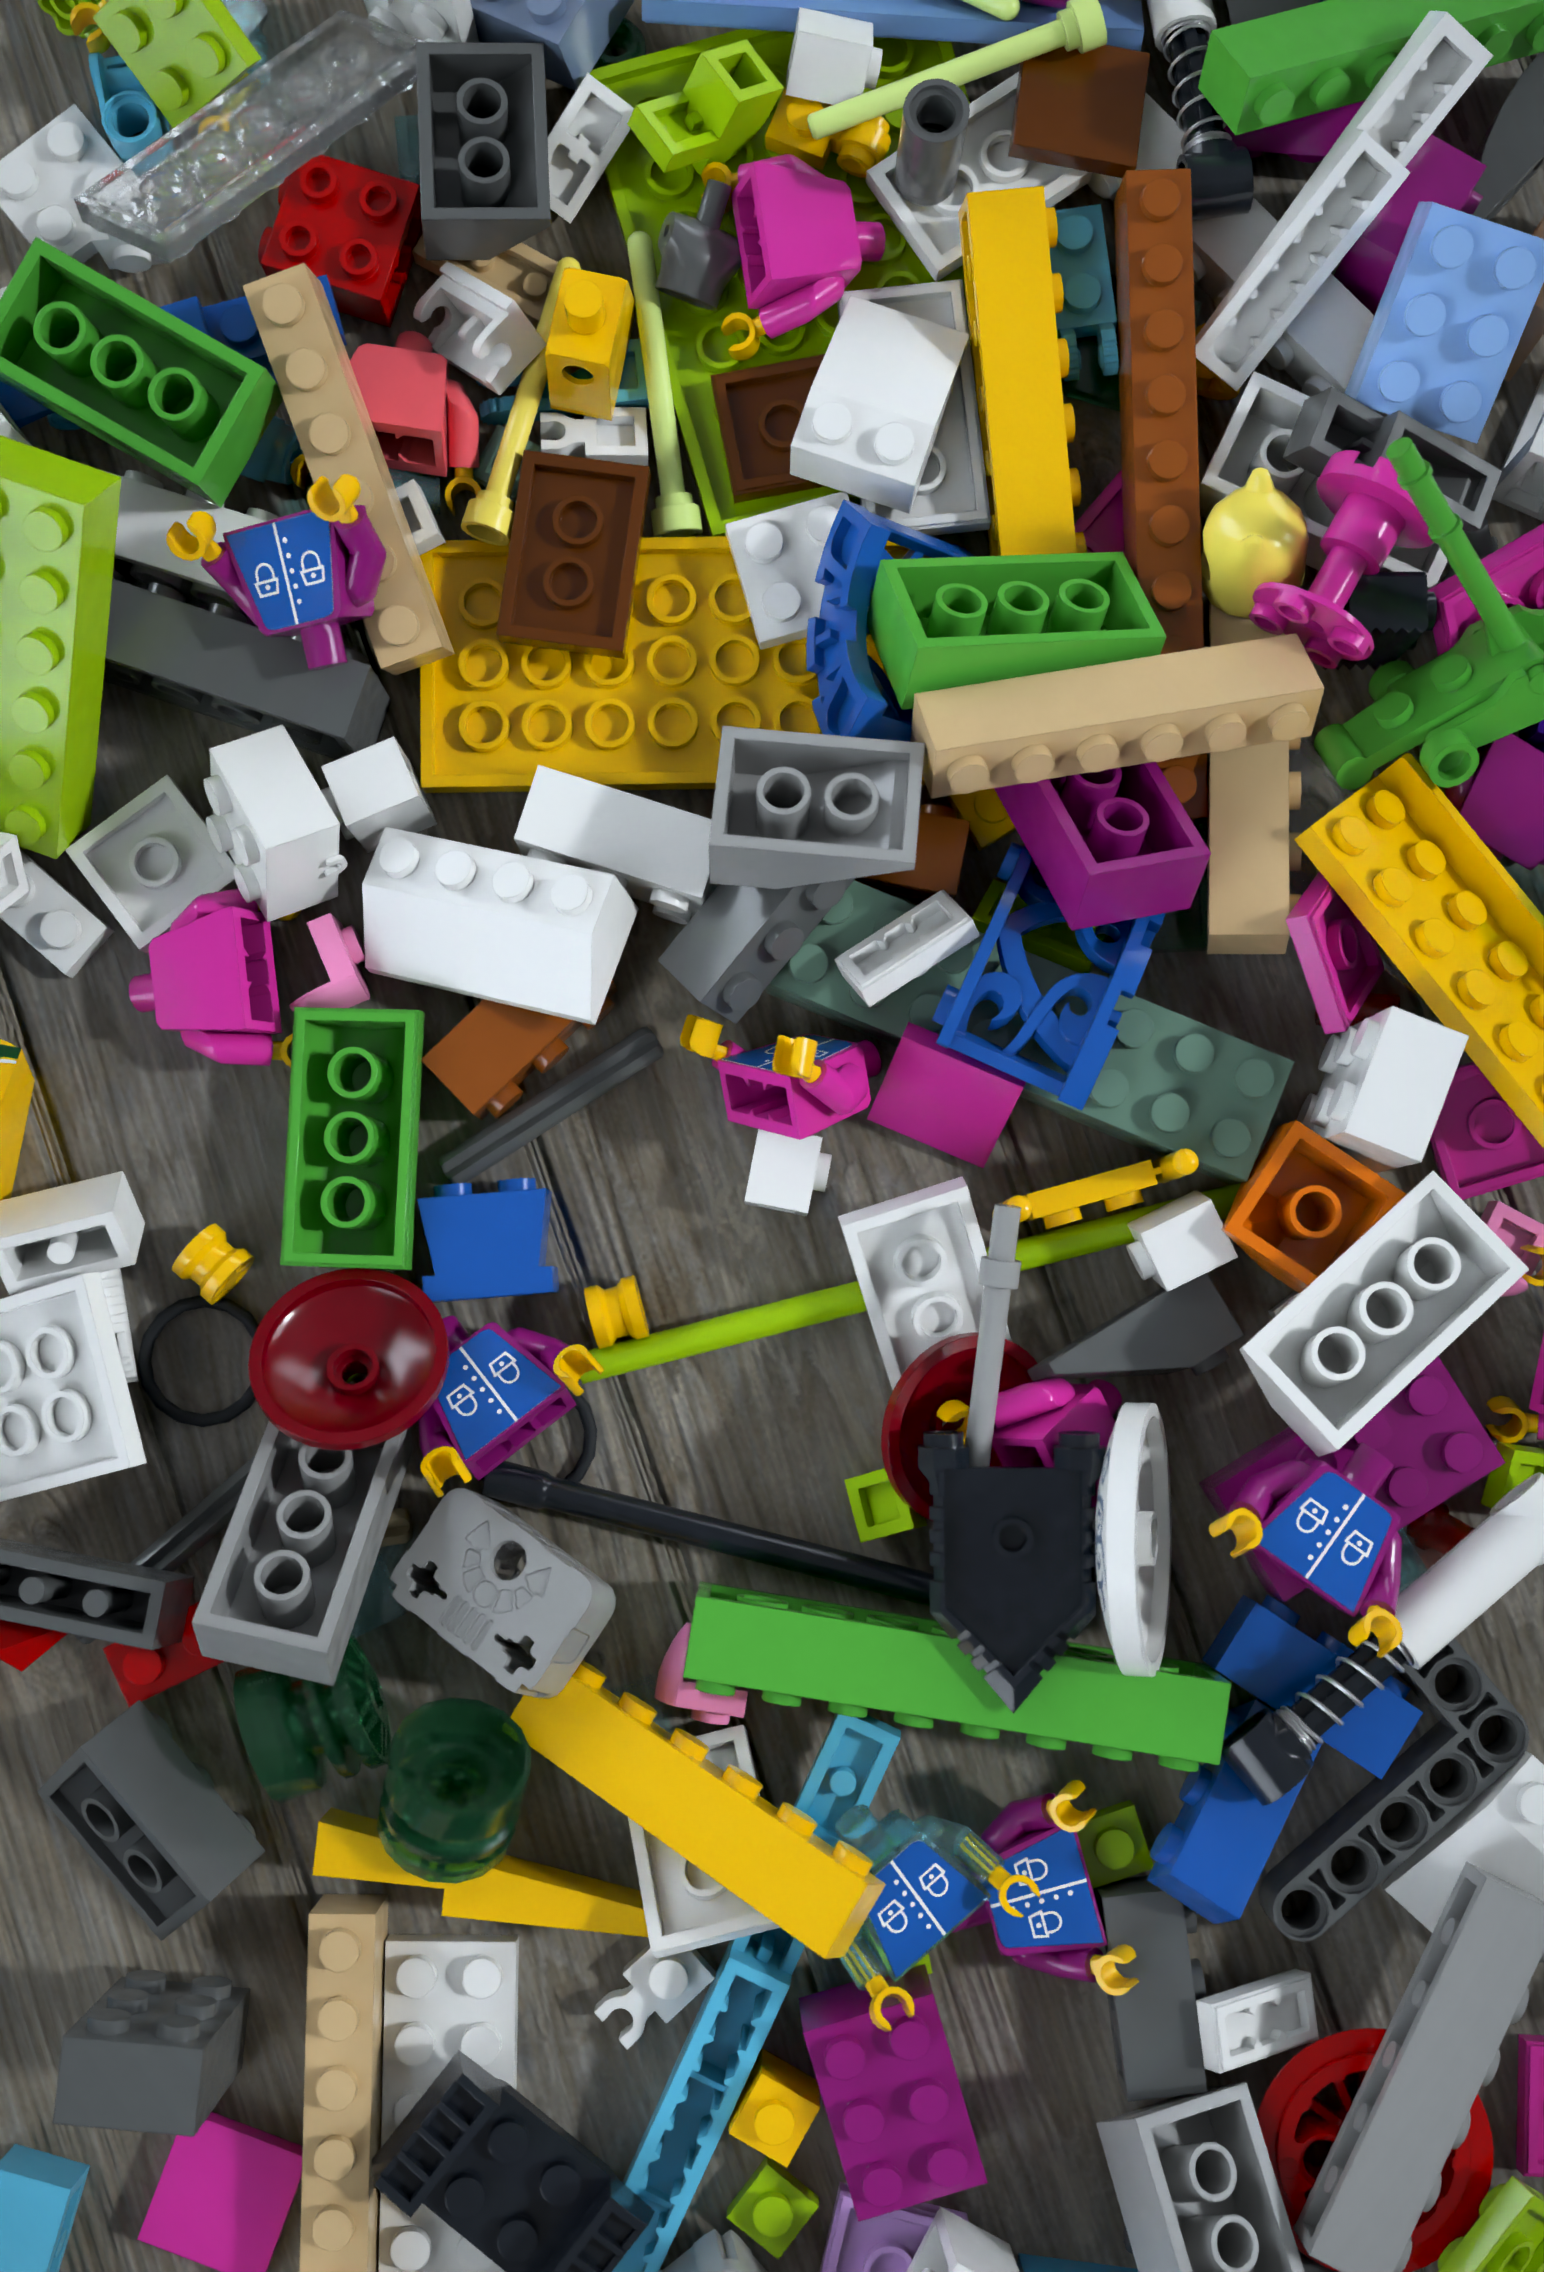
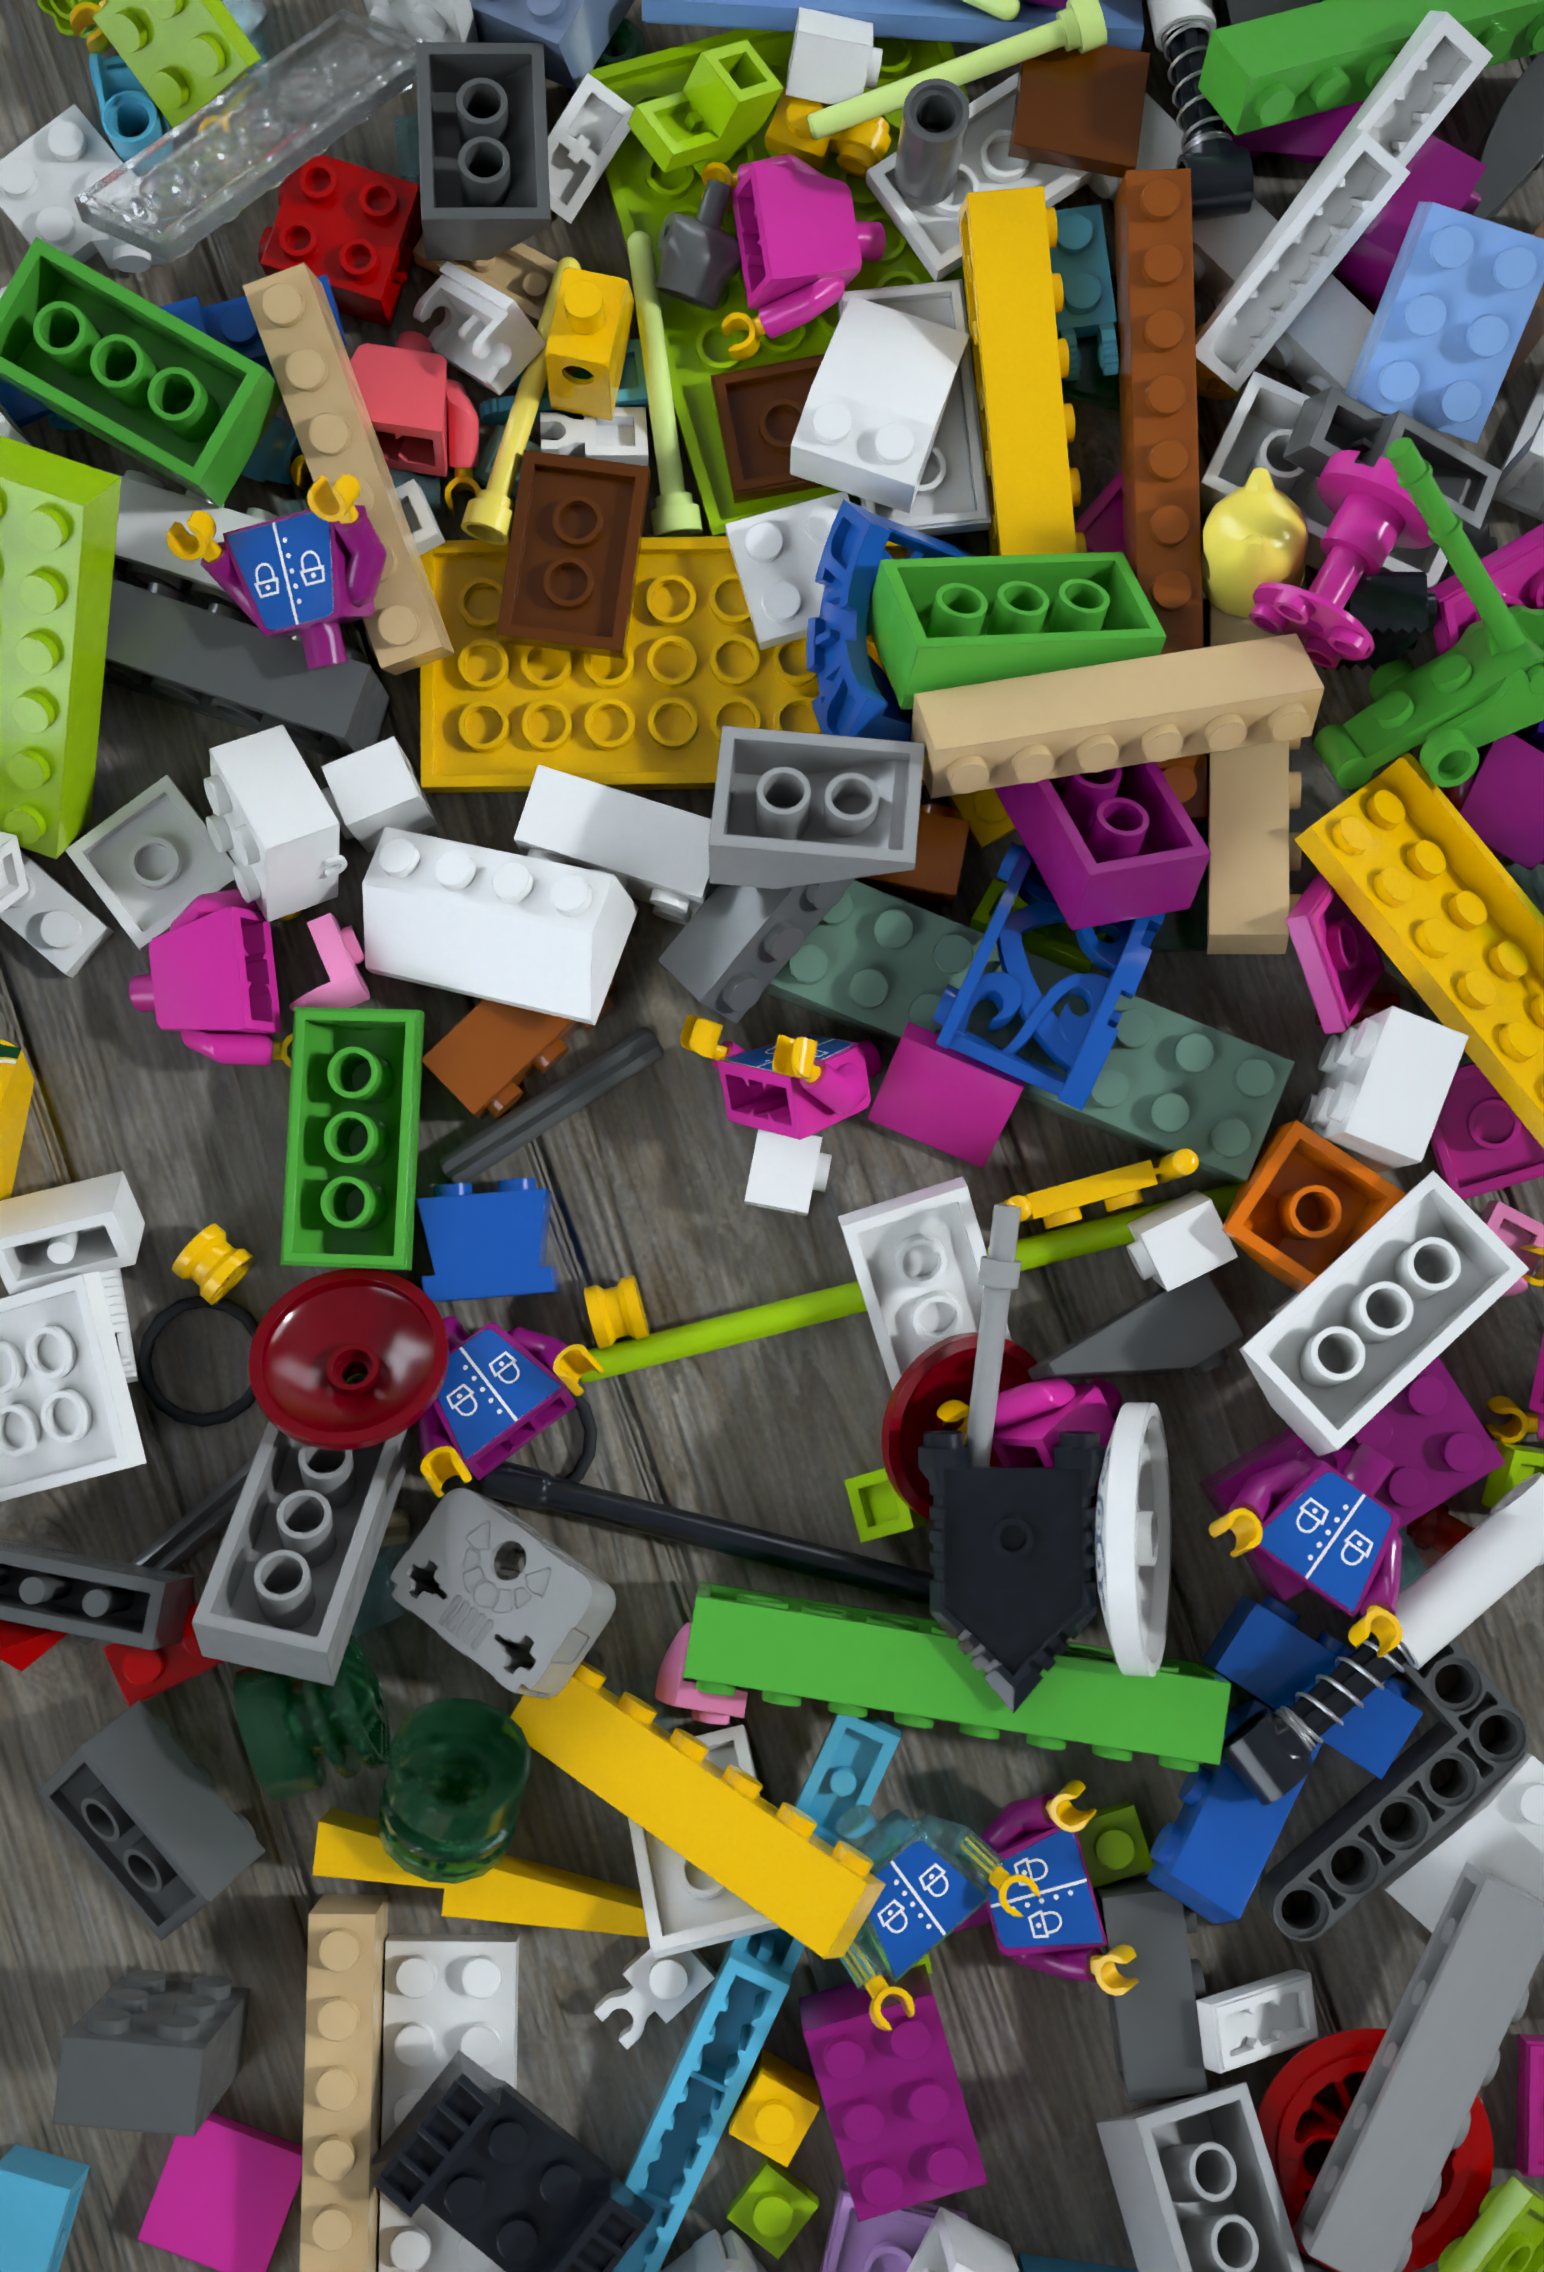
white plate [834,890,980,1007] -> none

